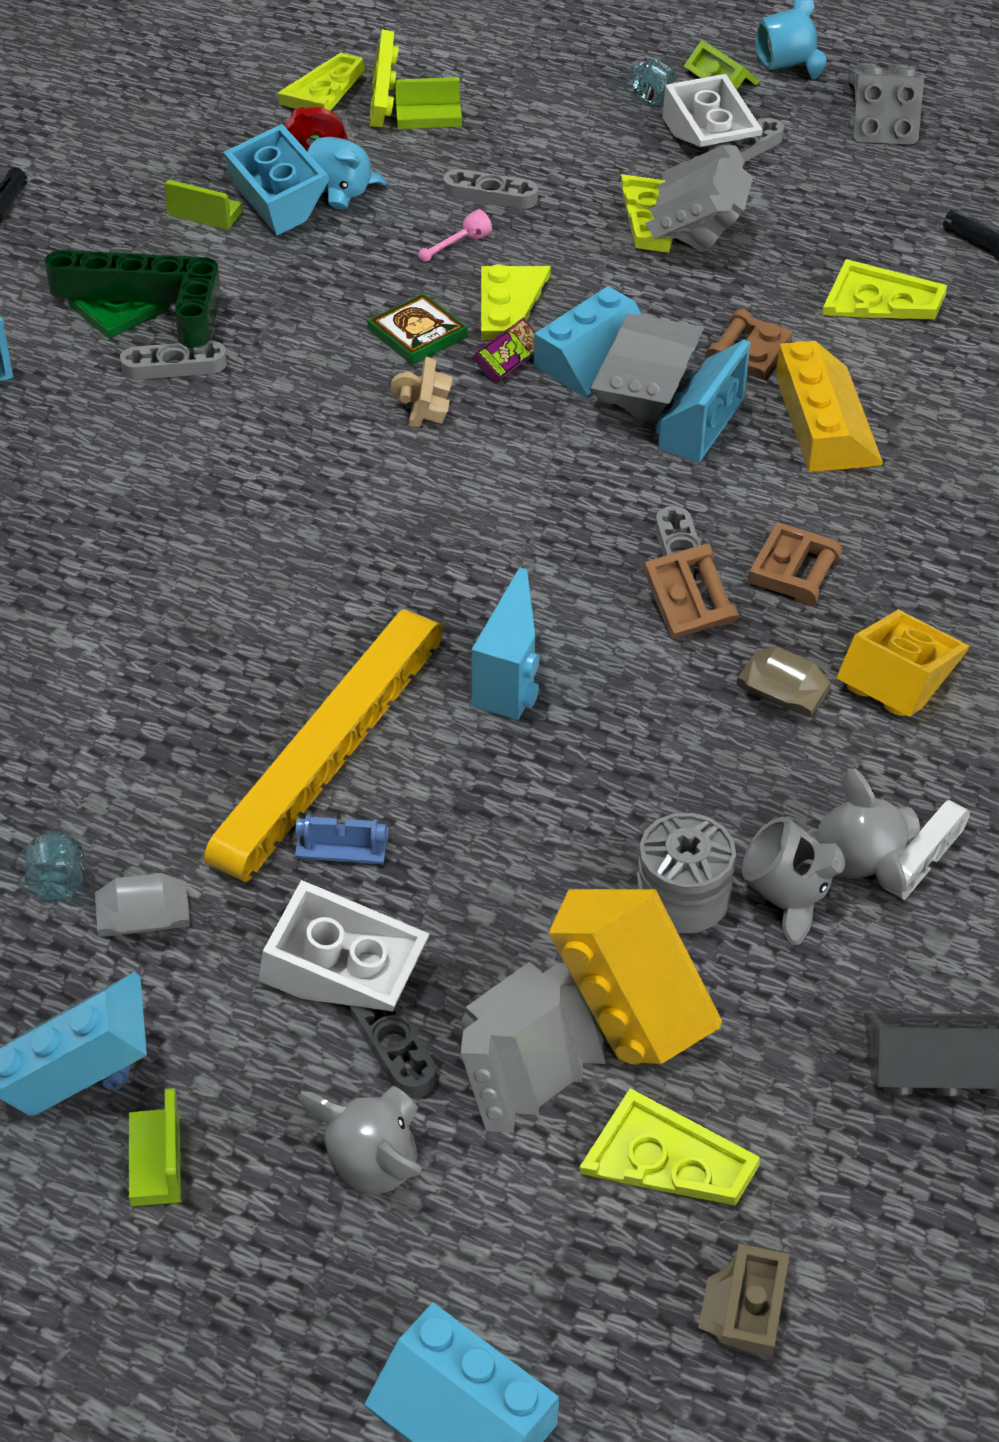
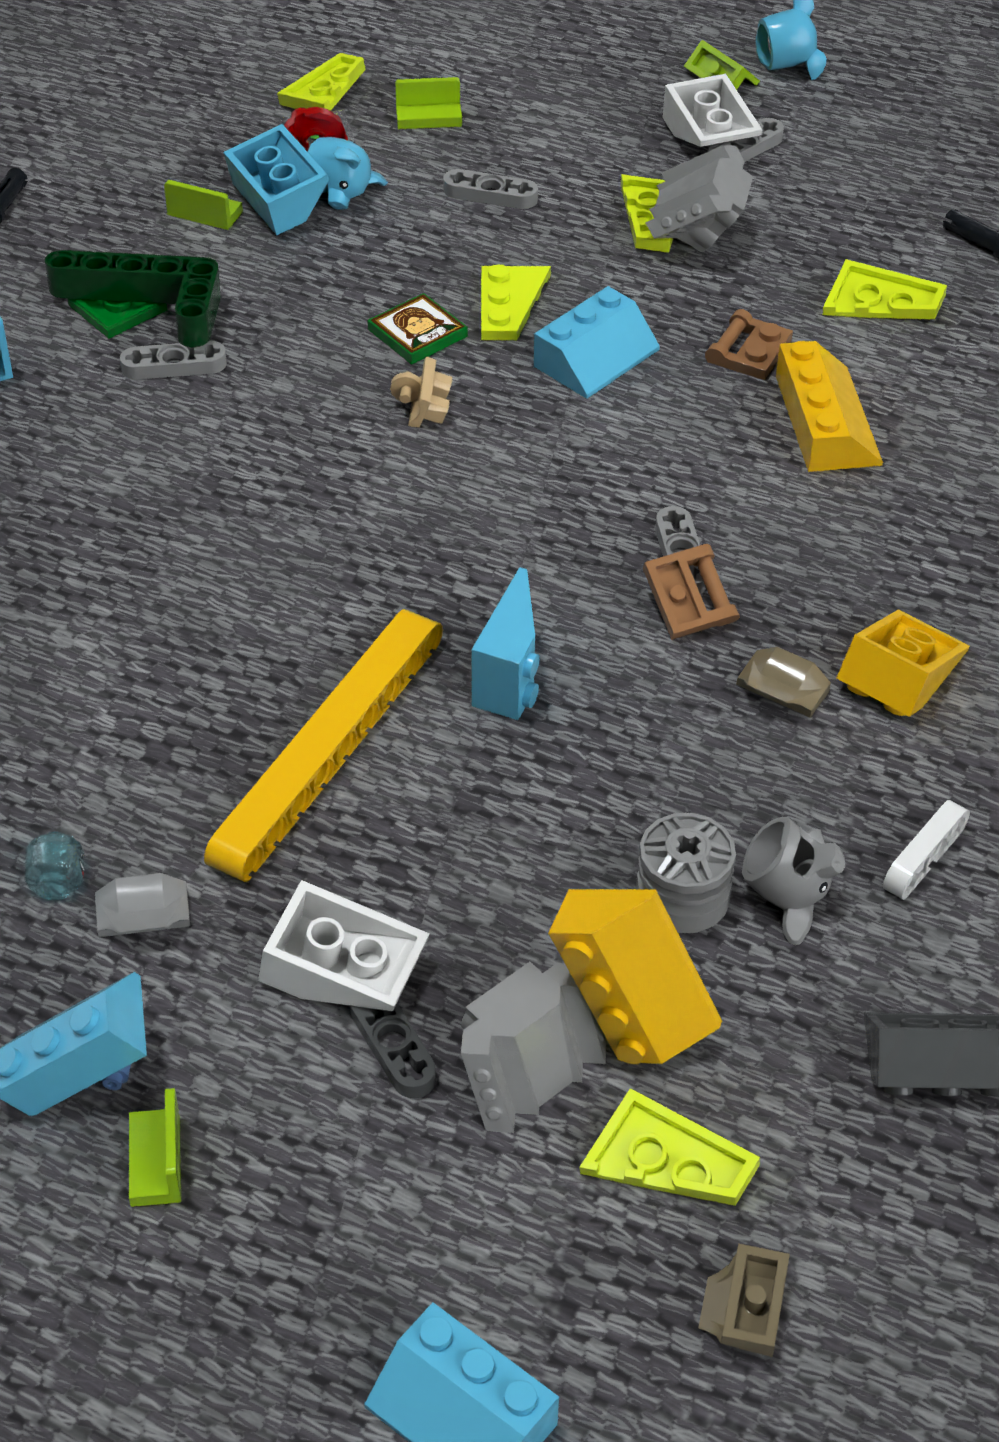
medium blue hinge [295,814,389,865] -> none
light grey piece [298,1086,422,1195] -> none
neon yellow wing [369,29,399,127] -> none
bright pink hinge [418,209,492,262] -> none
tile [472,318,536,384] -> none
light grey slope [589,313,705,423] -> none
clear light blue head [631,57,678,105] -> none
medium azure slope [656,340,751,463] -> none
medium nougat plate [748,522,843,606] -> none
light grey piece [818,768,920,893] -> none
light grey bracket [848,63,924,144] -> none

